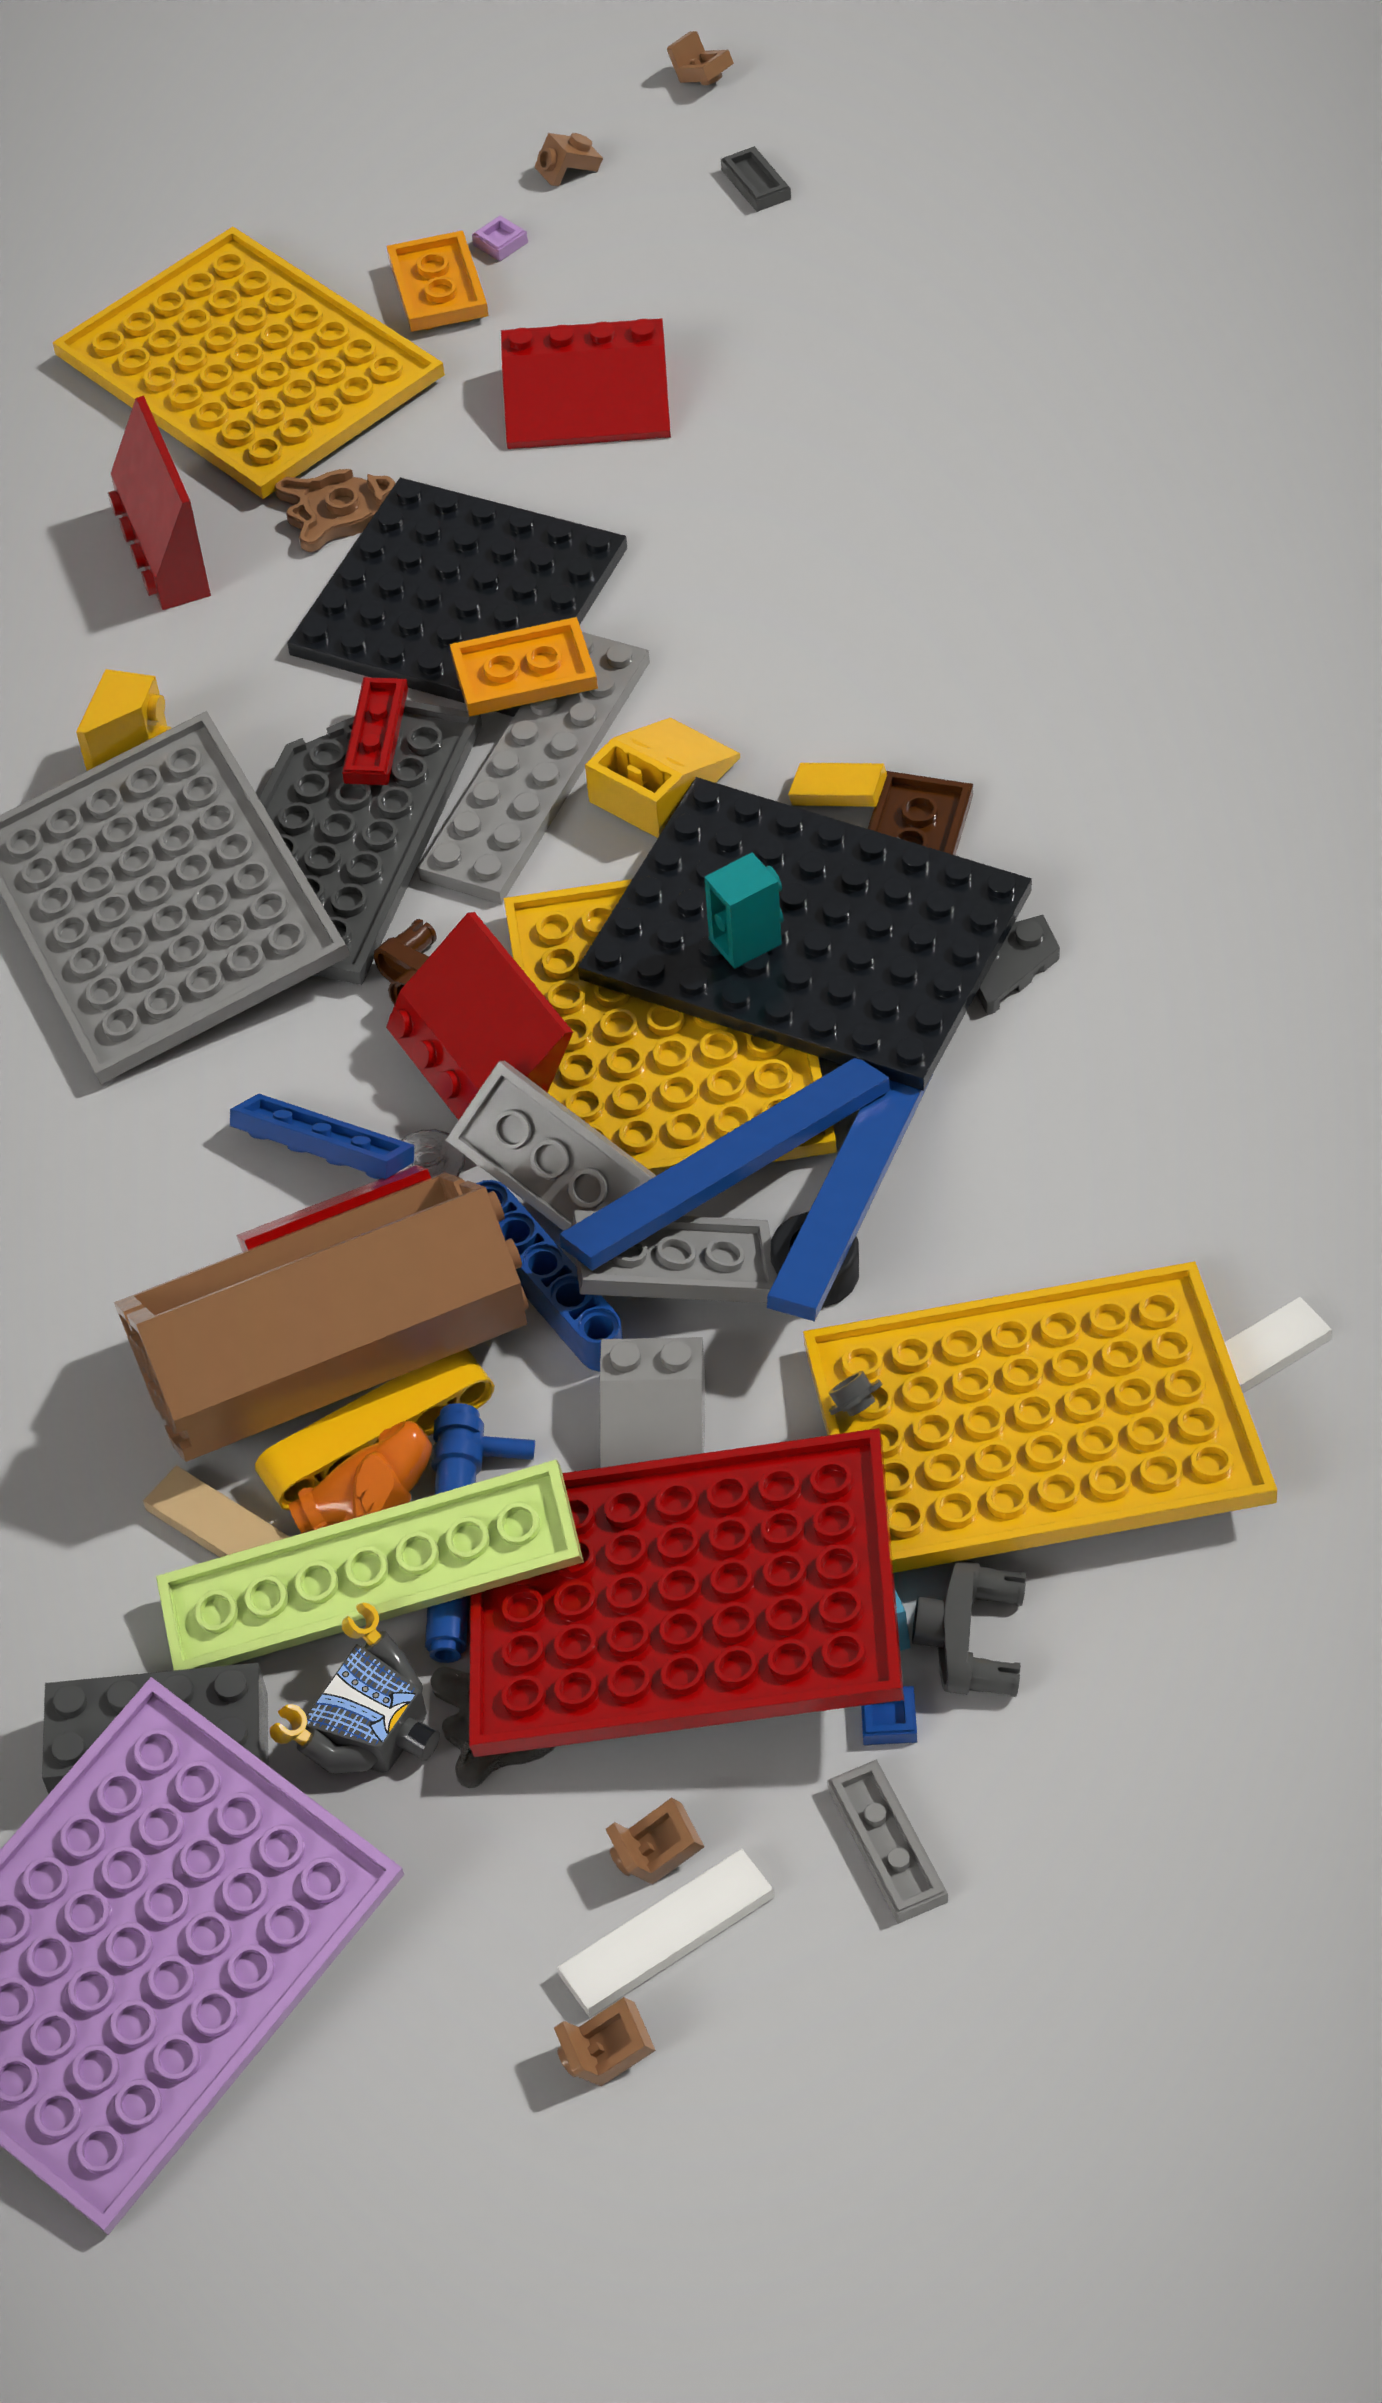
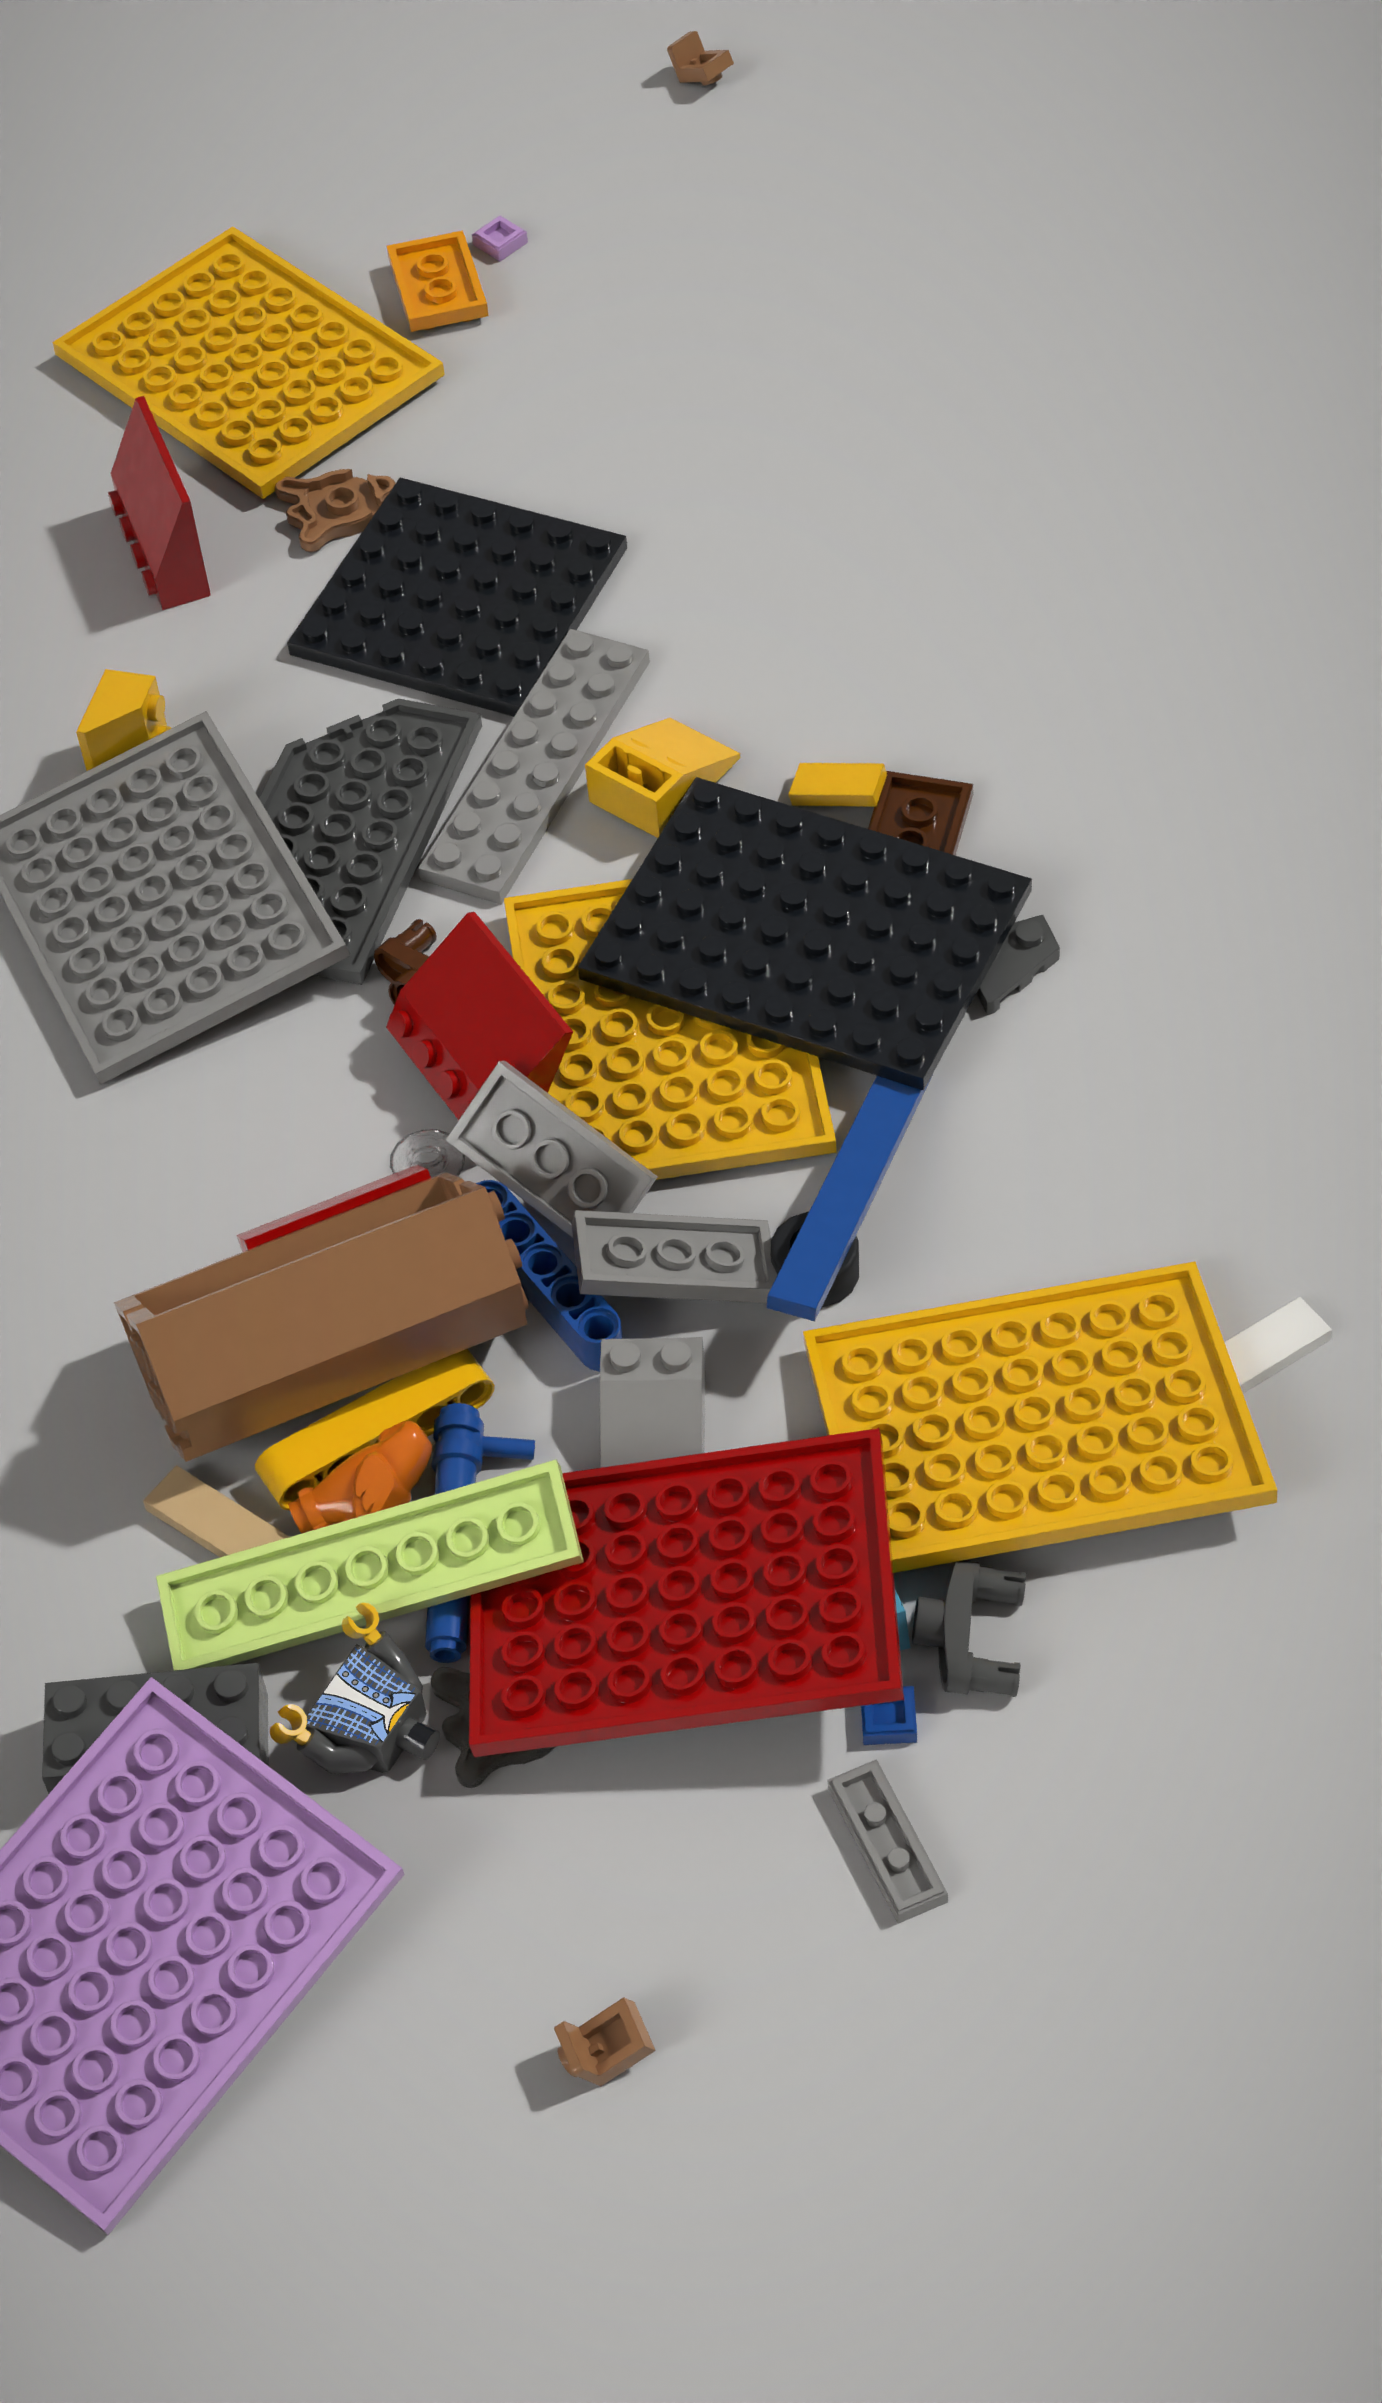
blue plate [230,1094,414,1179] -> none
red tile [342,677,408,785] -> none
light orange plate [450,617,598,717] -> none
red slope [501,318,671,449] -> none
medium nougat bracket [535,133,603,186] -> none
white tile [557,1848,774,2018] -> none
blue tile [559,1058,890,1271] -> none
medium nougat bracket [606,1798,704,1885] -> none
teal brick [704,852,784,969] -> none
dark grey tile [721,146,791,212] -> none
dark grey plate [829,1371,882,1417] -> none

